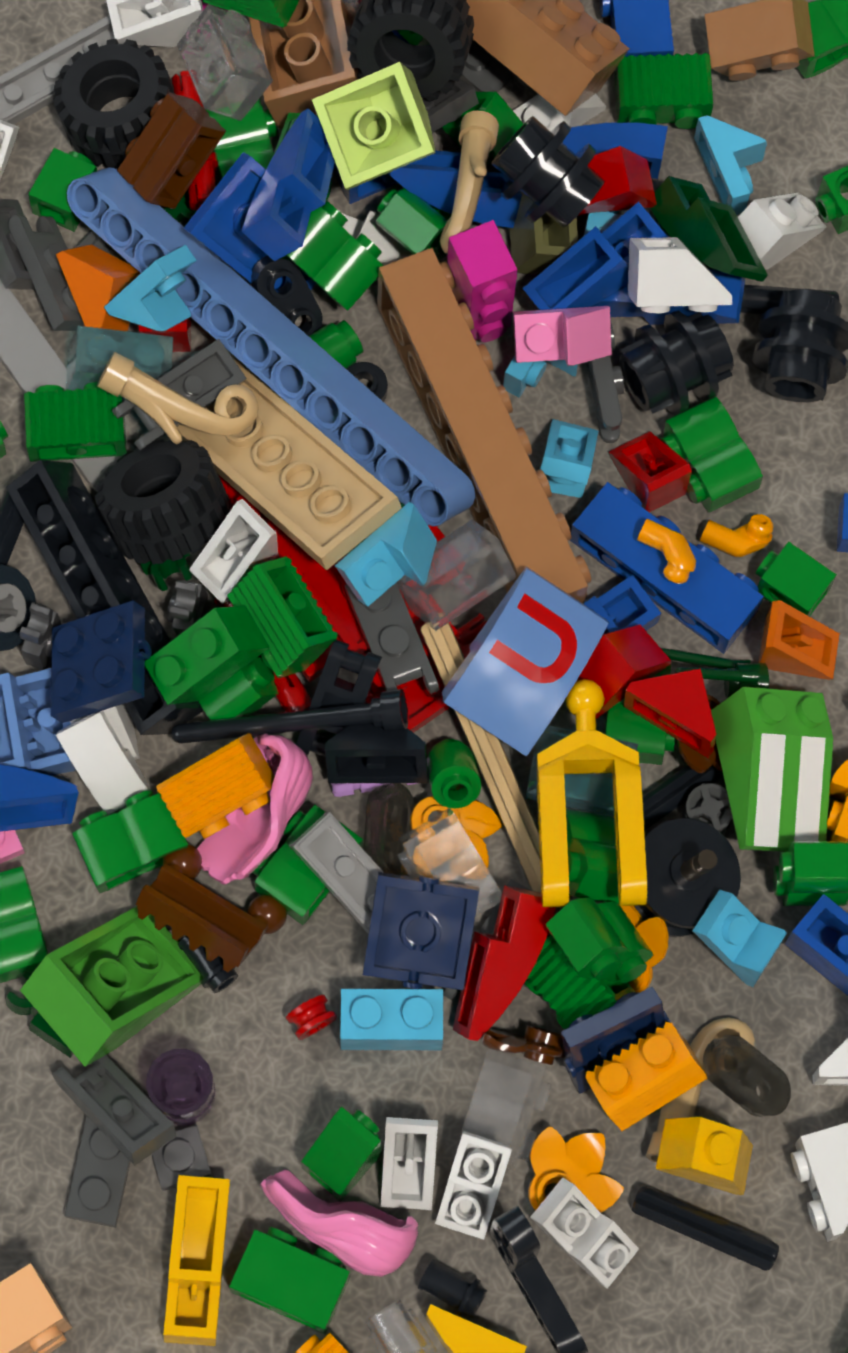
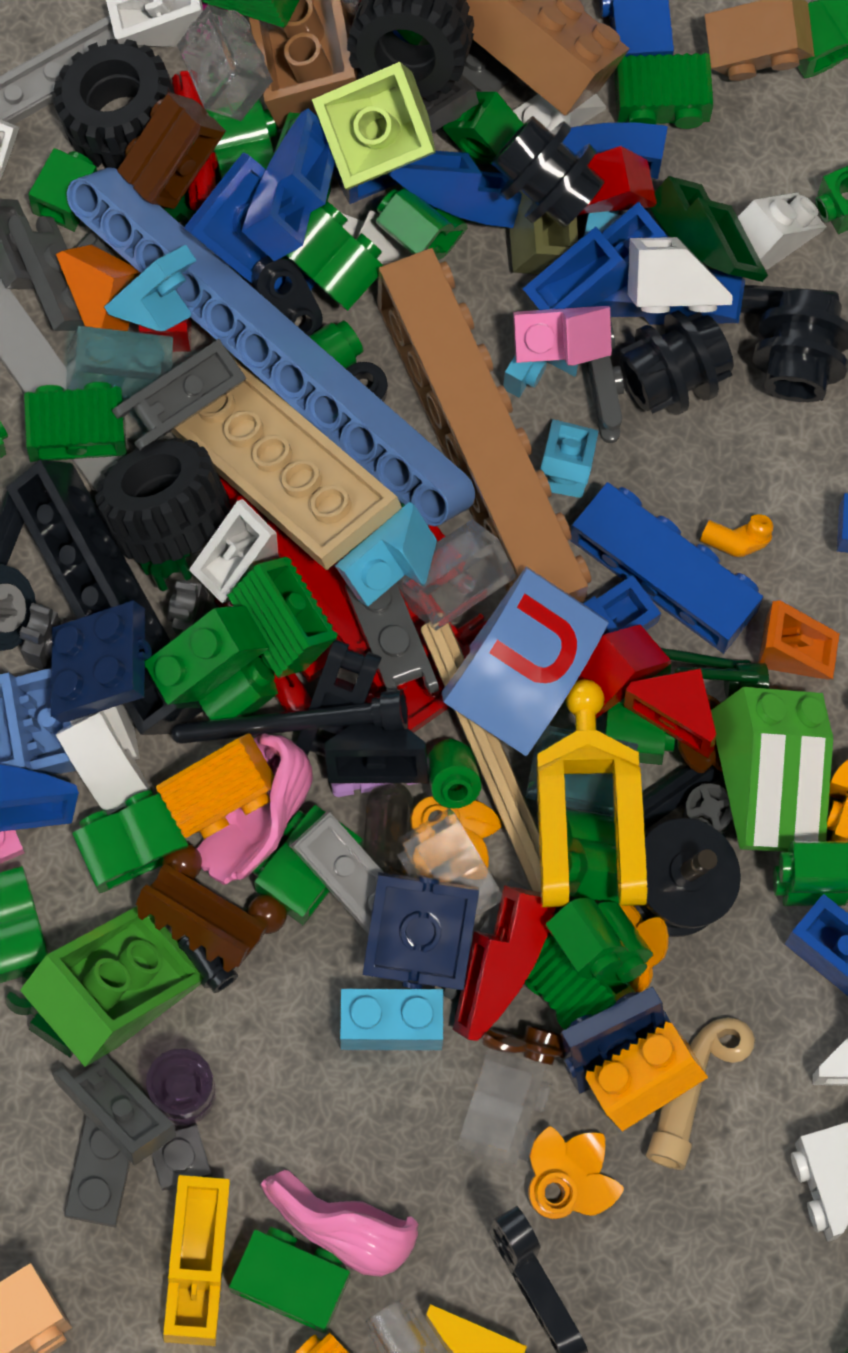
tan plant [97,352,258,444] -> none
red bush [286,994,337,1040] -> none
green slope [301,1107,381,1202] -> none
white slope [381,1117,438,1210] -> none
black pin [418,1259,488,1318] -> none
white slope [435,1131,513,1240] -> none
tan plant [440,111,499,254] -> none
dark pink brick [447,220,518,342] -> none
white slope [530,1178,639,1289] -> none
red slope [609,431,692,512] -> none
black axle [632,1186,779,1271] -> none
light orange arm [637,518,696,584] -> none
yellow slope [656,1117,753,1195] -> none
green brick [660,397,763,513] -> none
medium azure slope [693,890,787,987] -> none
medium azure slope [694,115,767,215] -> none
clear smoke plate [703,1036,791,1117] -> none
green brick [755,541,837,617] -> none

